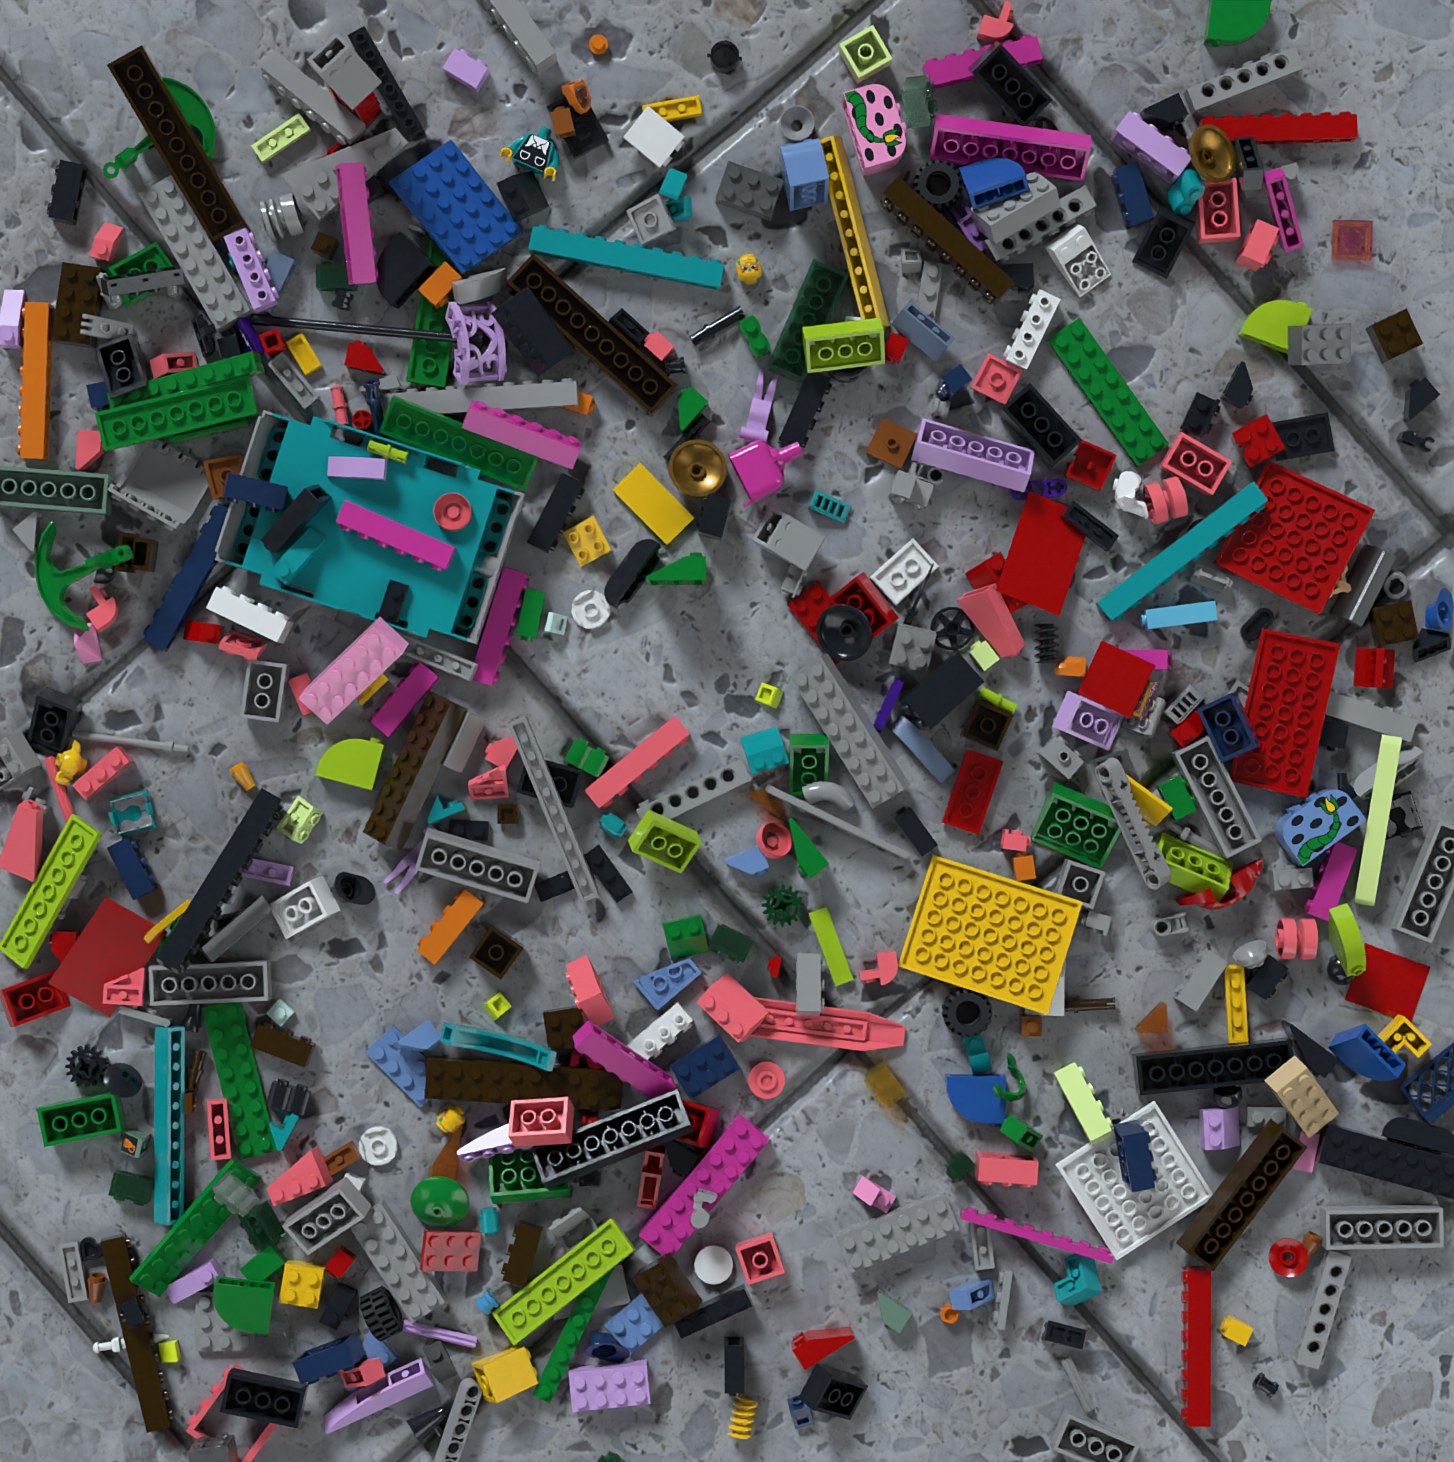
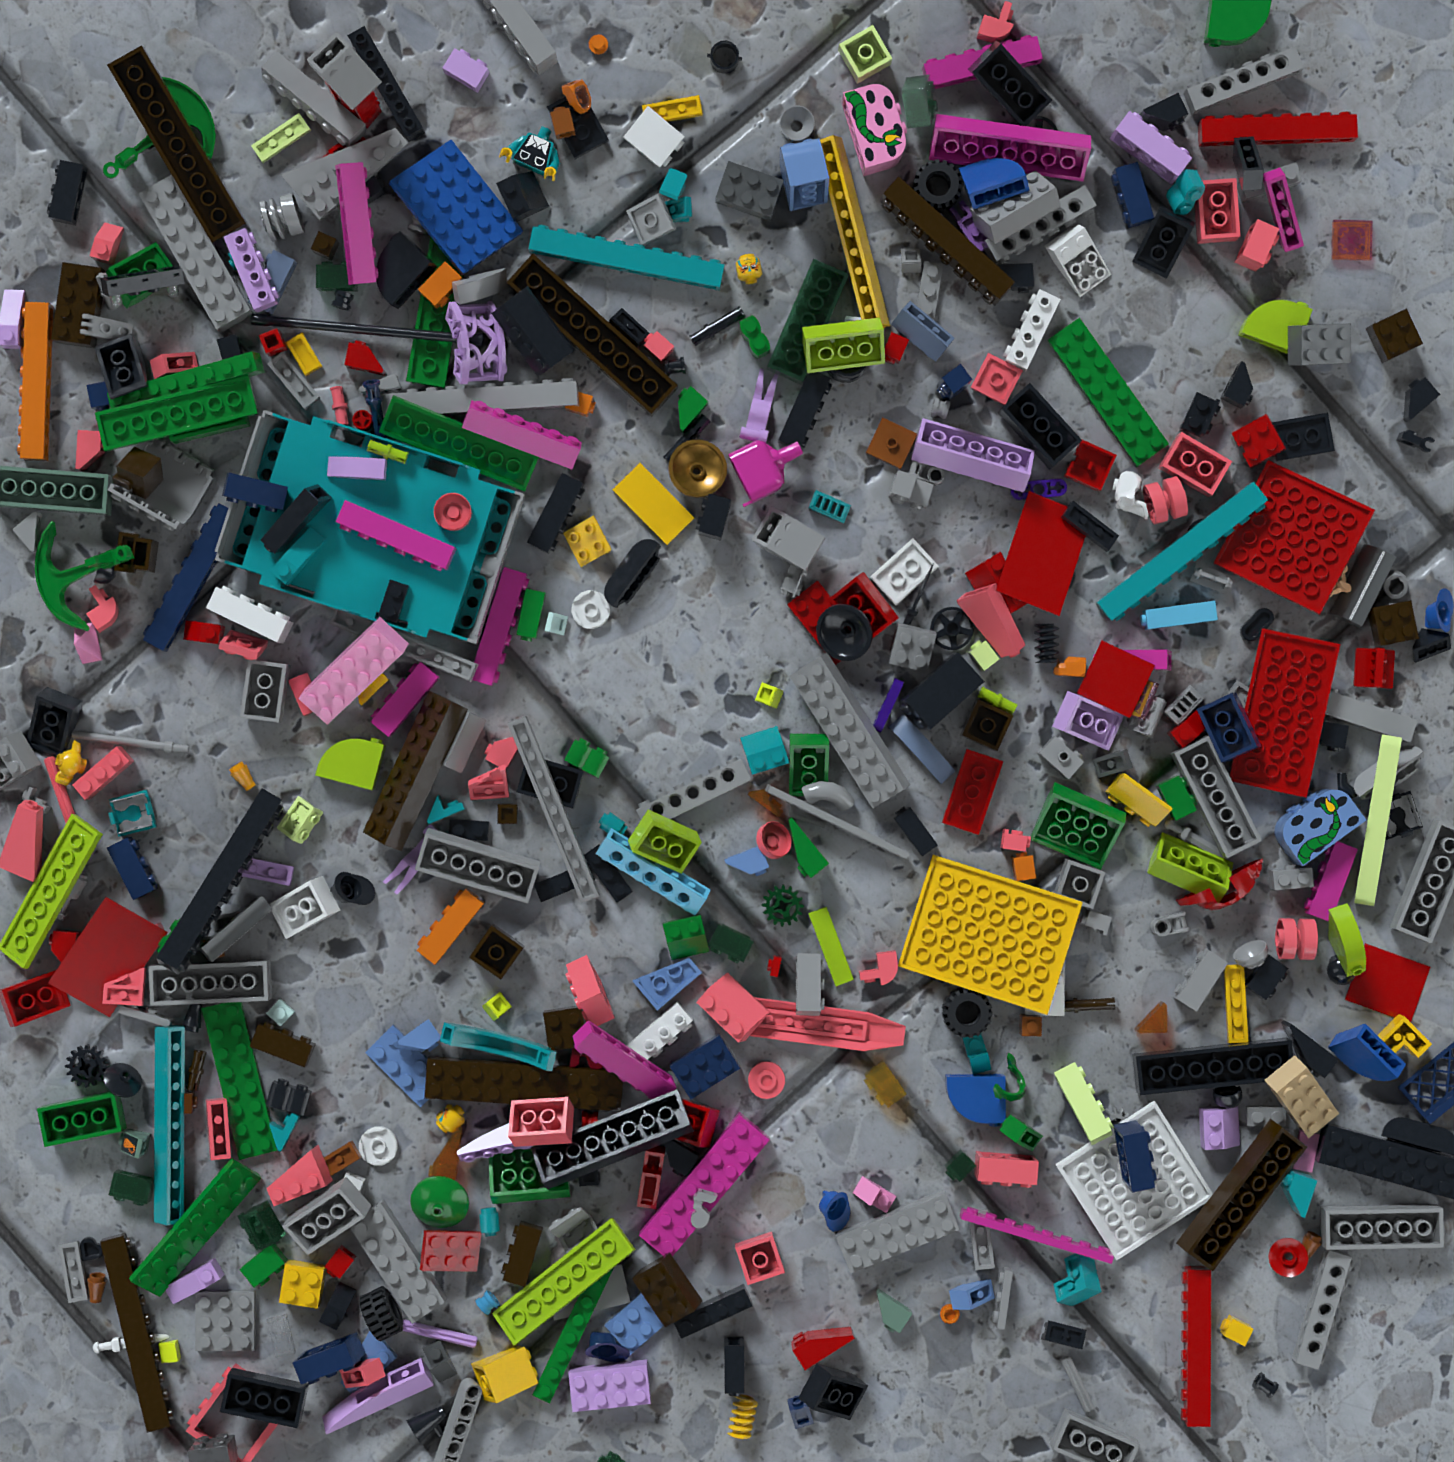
black brick [116,1295,145,1329] -> none
yellow tile [144,899,191,944] -> none
black hinge [191,314,217,358] -> none
dark orange plate [202,453,244,500] -> none
clear brick [212,1171,260,1217] -> none
green brick [213,1276,276,1335] -> none
dark purple slope [233,317,265,355] -> none
coral brick [584,716,690,808] -> none
green slope [646,552,706,585] -> none
white tile [694,1244,733,1285] -> none
light grey gear [1095,758,1171,890] -> none
pearl gold dish [1189,125,1236,183] -> none
none -> dark brown plate [112,446,164,499]
none -> medium azure brick [596,828,710,916]
none -> blue piece [819,1190,851,1232]
none -> teal slope [1280,1168,1317,1218]

